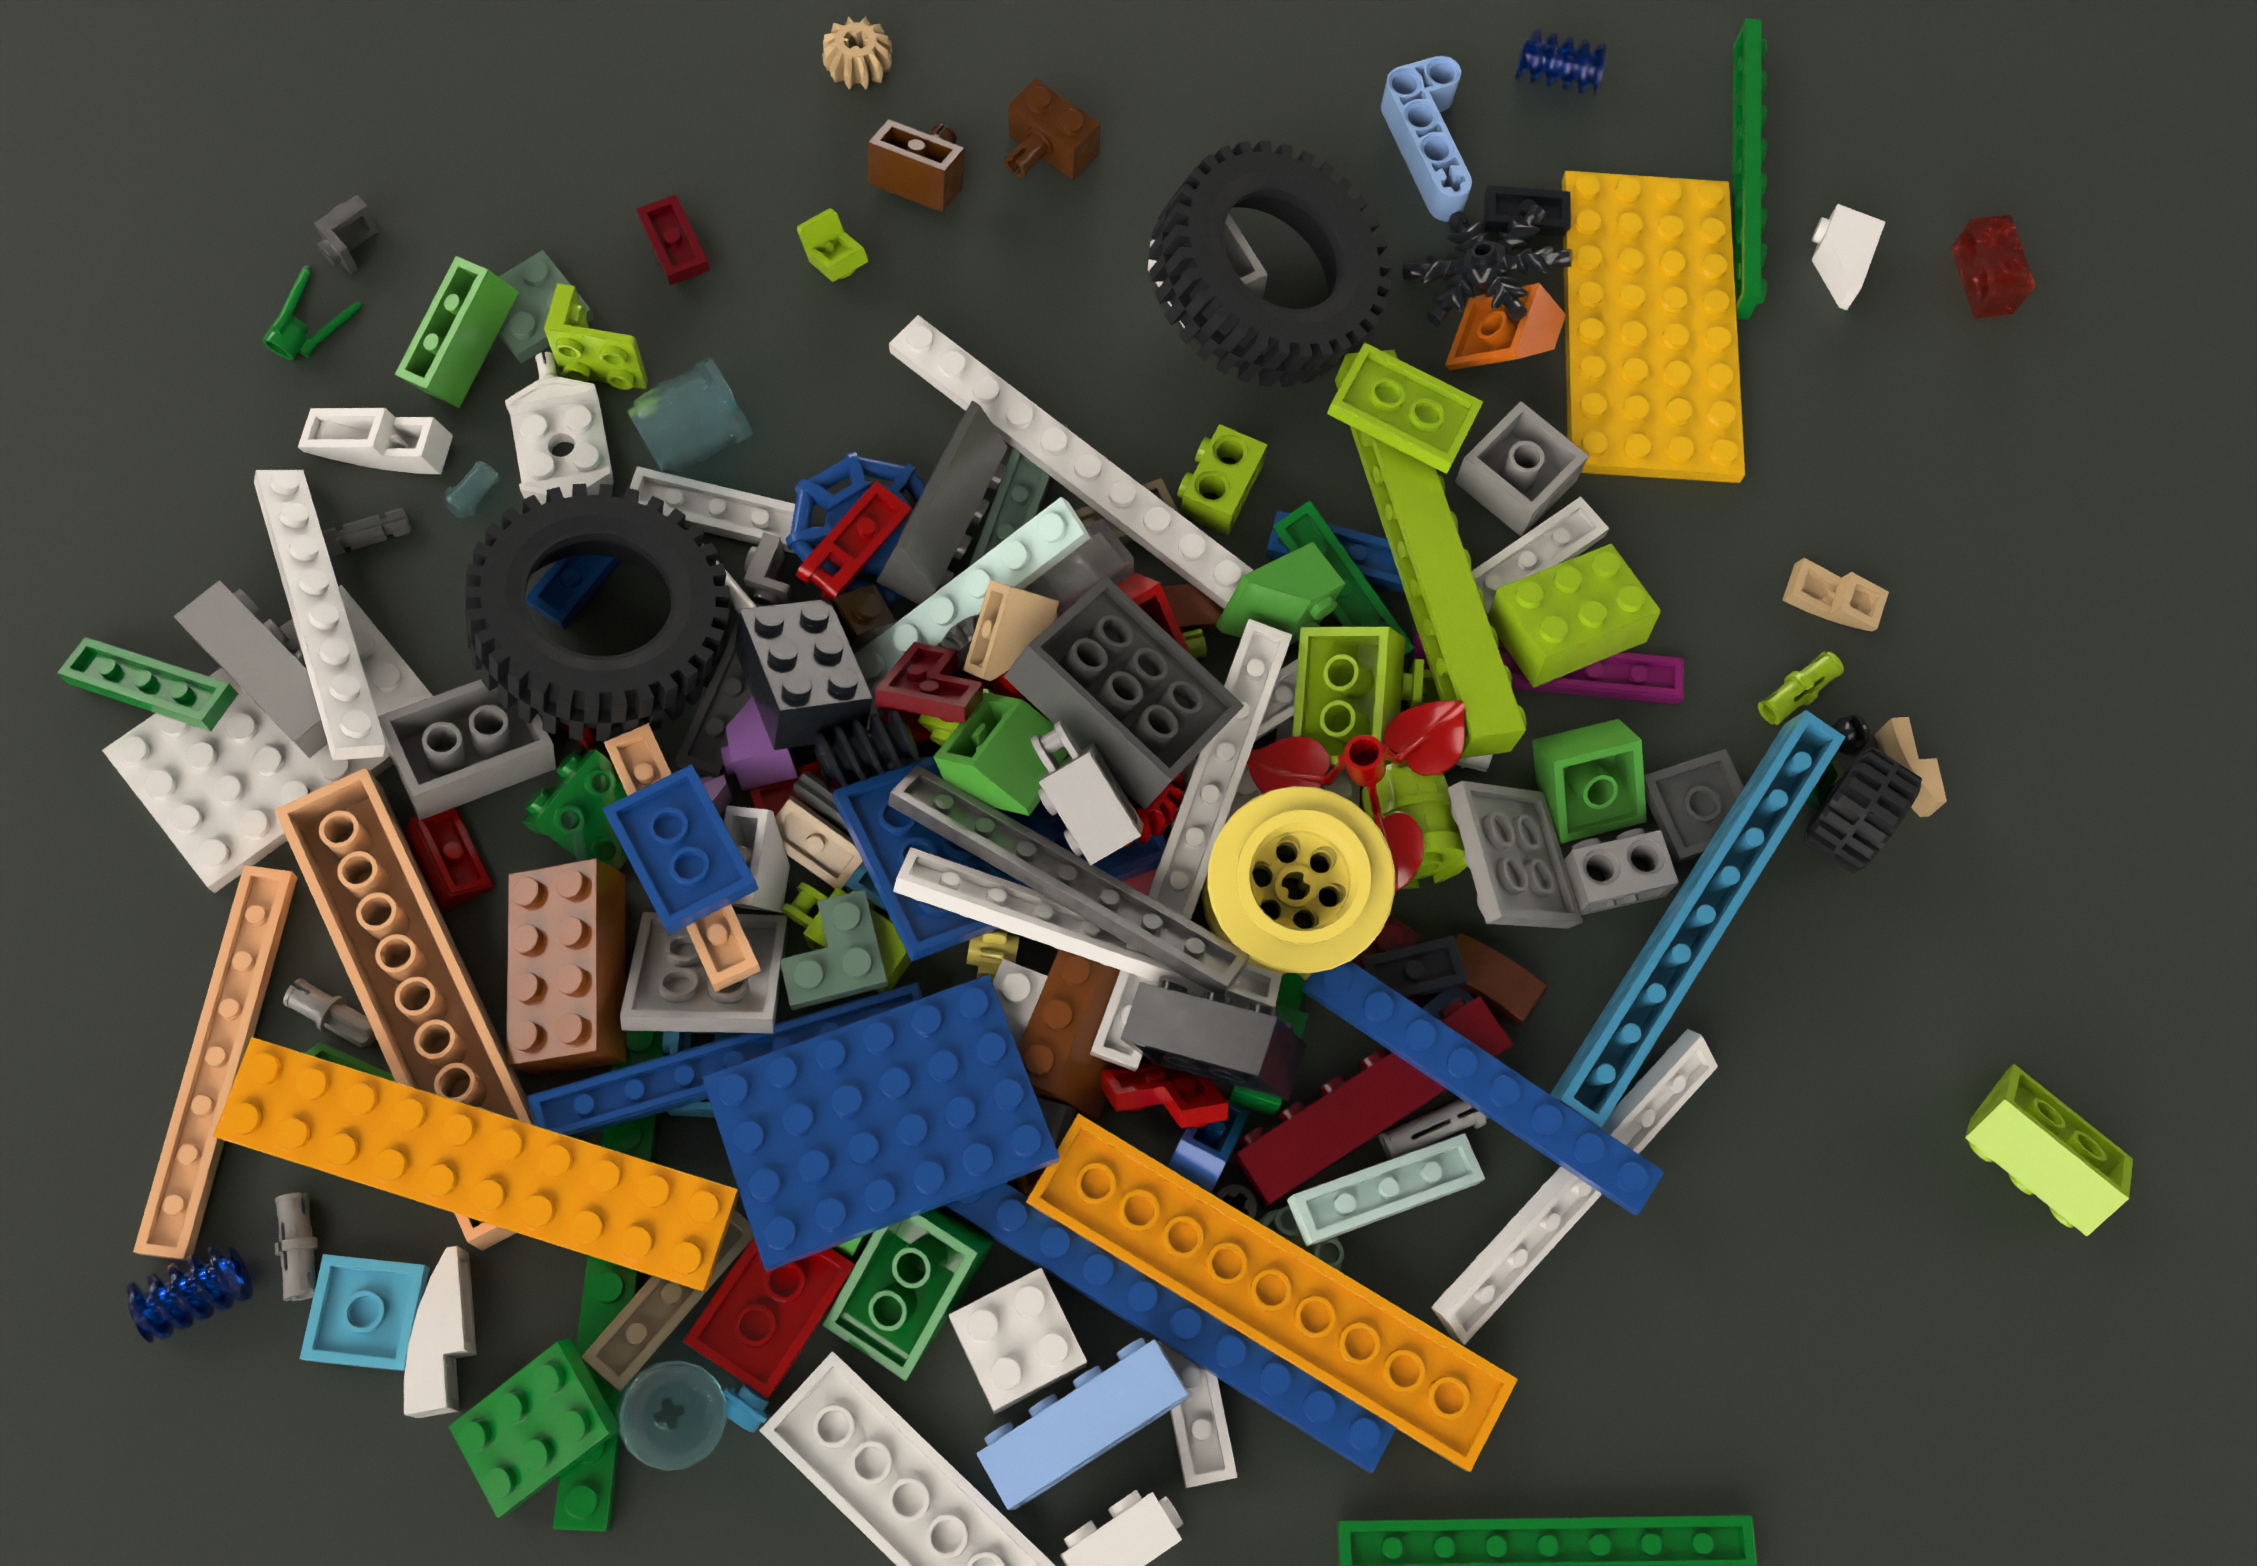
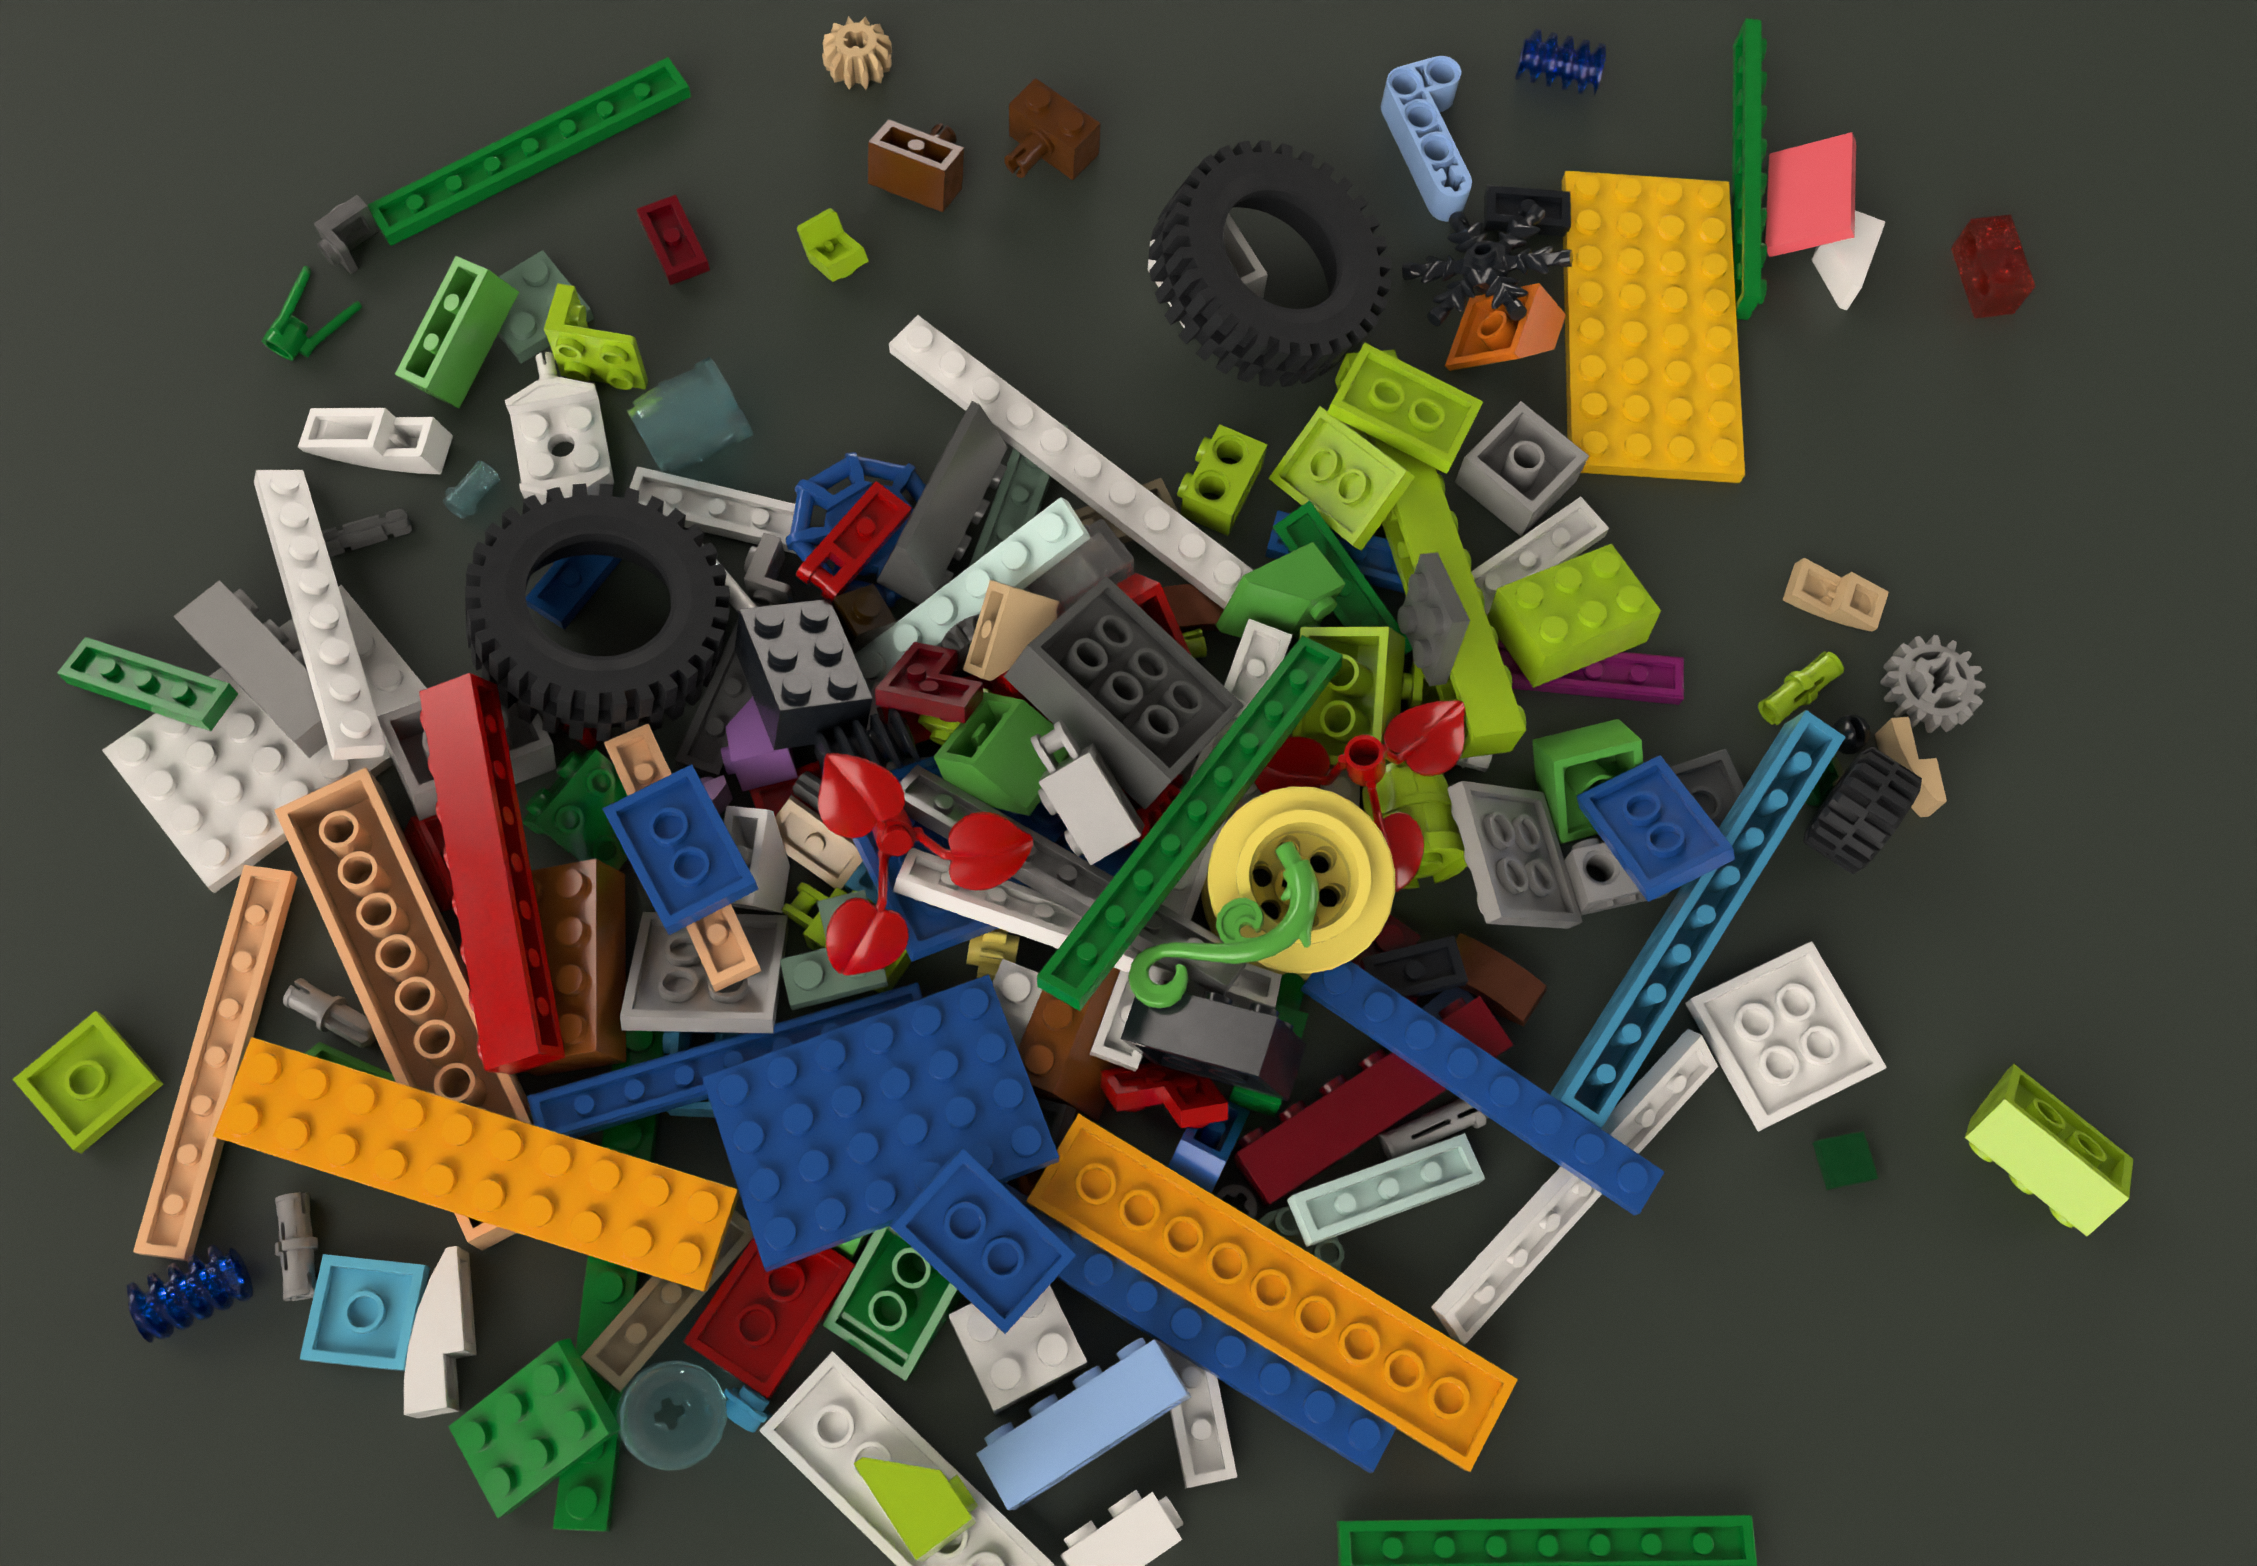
none -> lime plate [12,1011,164,1154]
none -> green plate [367,57,691,246]
none -> red brick [419,673,566,1075]
none -> red plant [818,753,1033,976]
none -> lime slope [854,1457,978,1562]
none -> blue plate [889,1146,1076,1334]
none -> green plate [1036,635,1343,1011]
none -> bright green plant [1128,841,1319,1009]
none -> lime plate [1268,406,1416,551]
none -> dark grey plate [1398,552,1470,686]
none -> blue plate [1577,755,1735,902]
none -> white plate [1685,941,1887,1132]
none -> coral tile [1765,132,1856,257]
none -> dark green tile [1812,1131,1879,1190]
none -> light grey gear [1880,635,1986,733]

